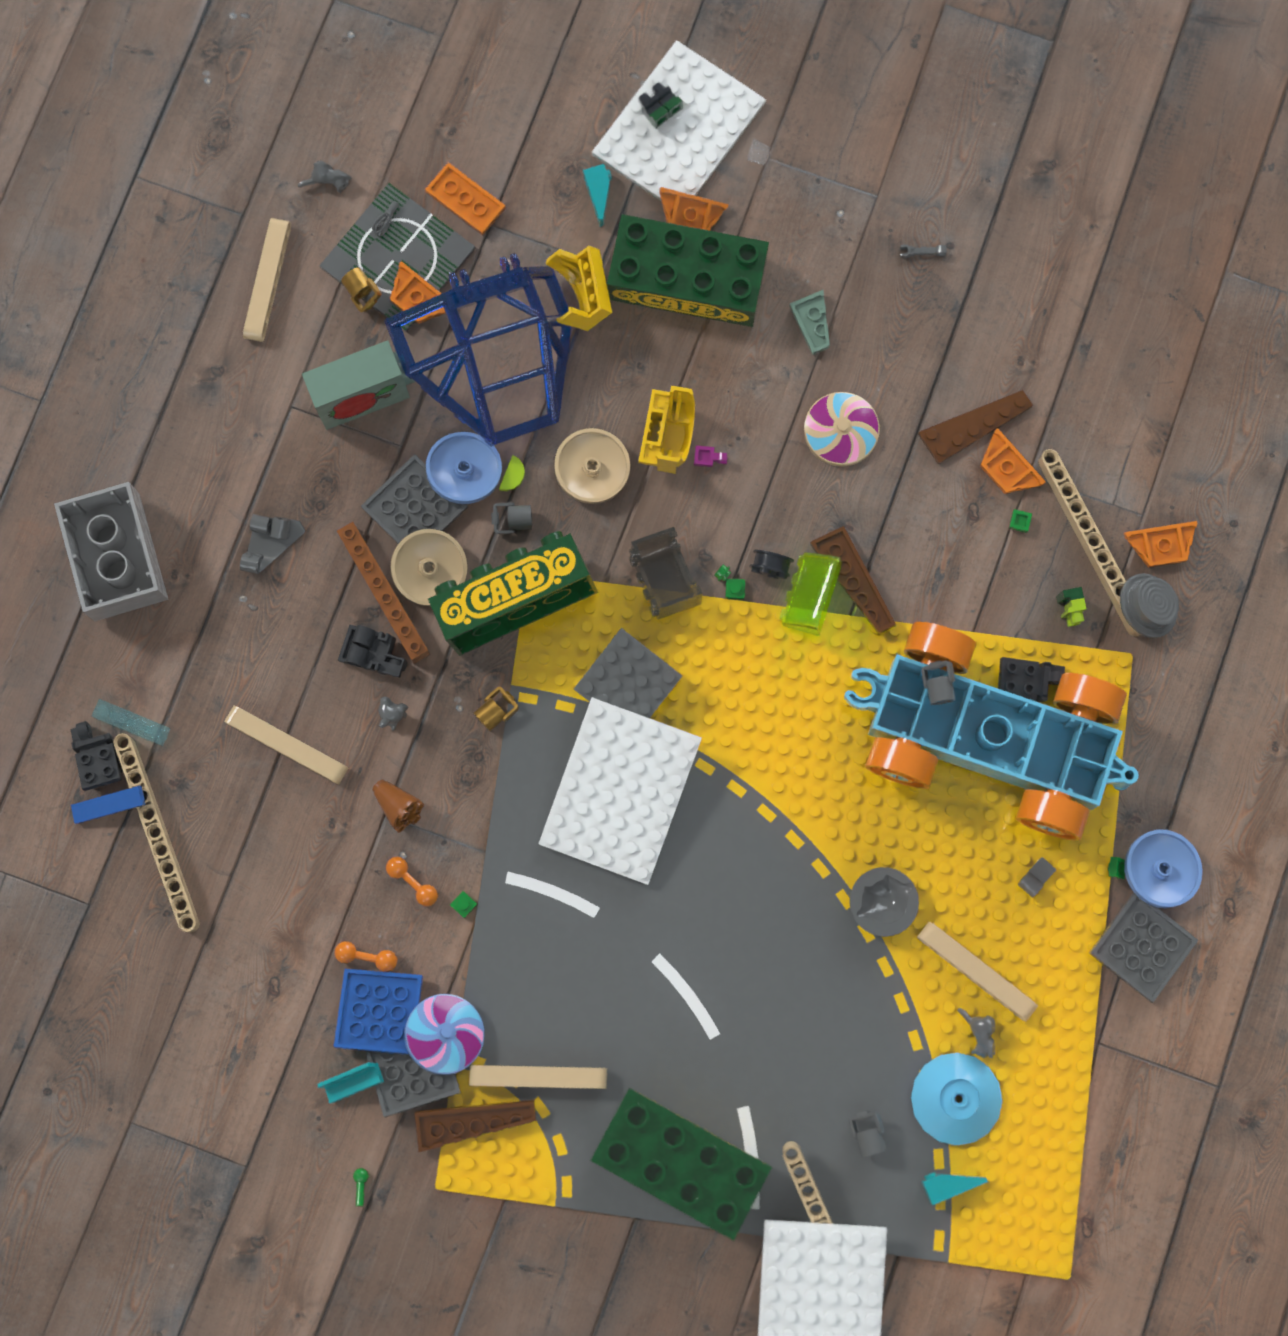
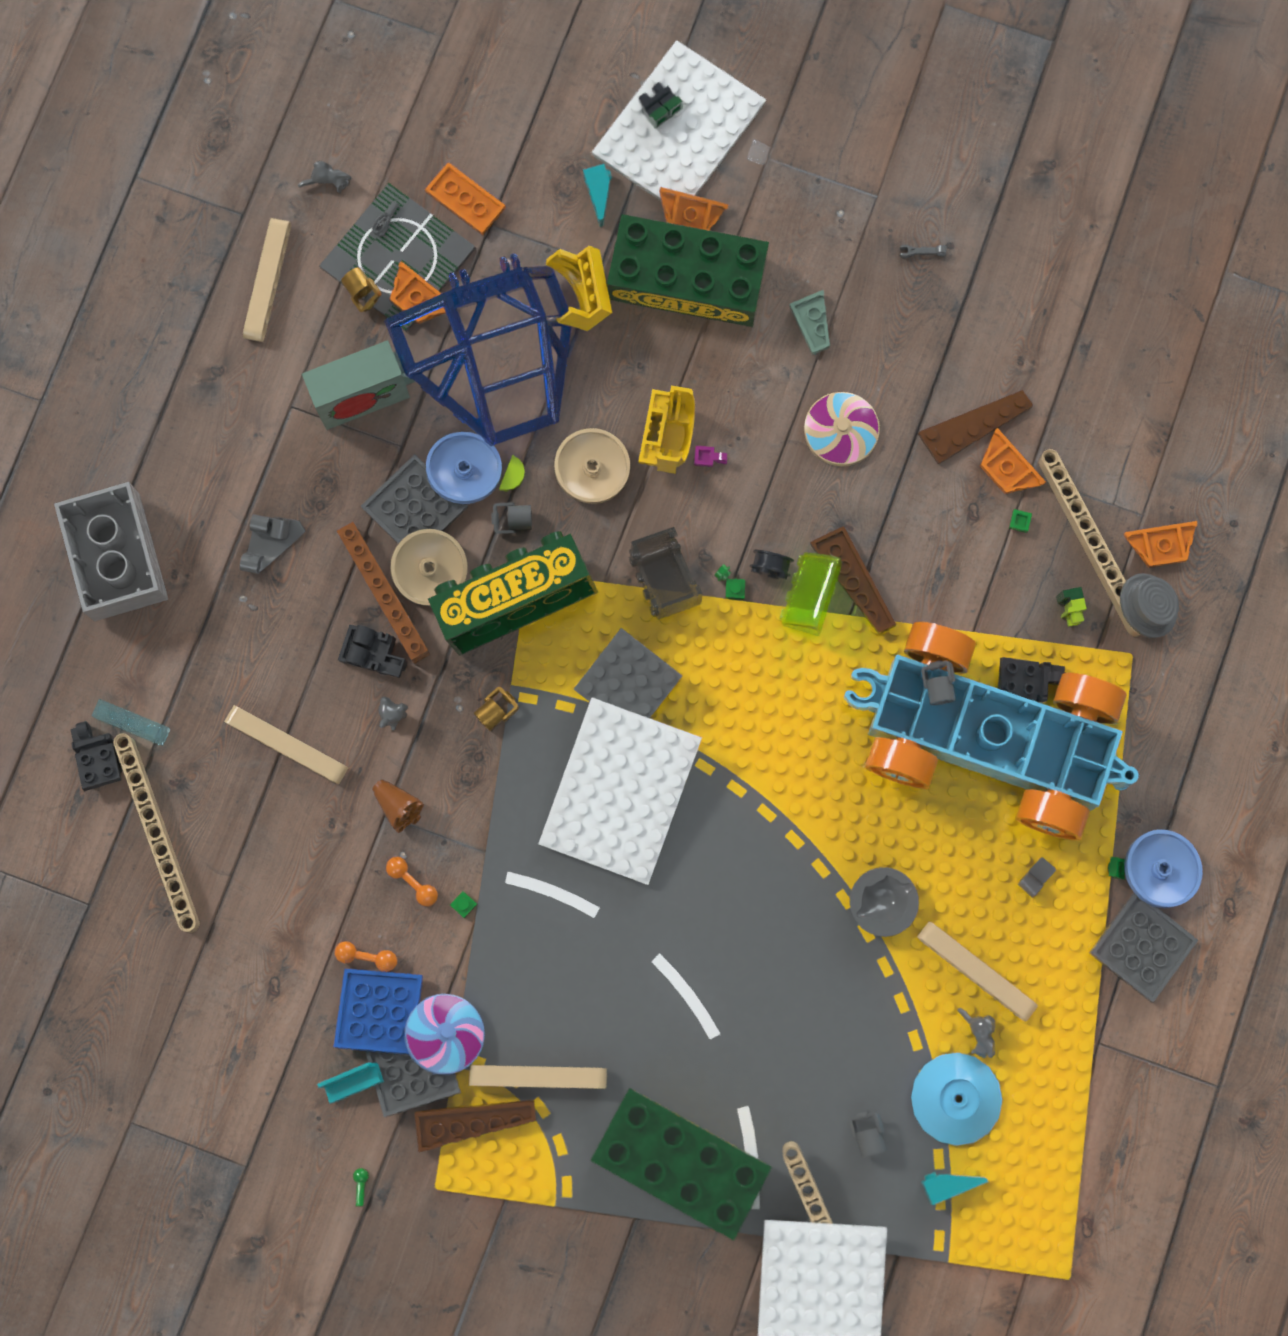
blue tile [71,786,145,824] -> none

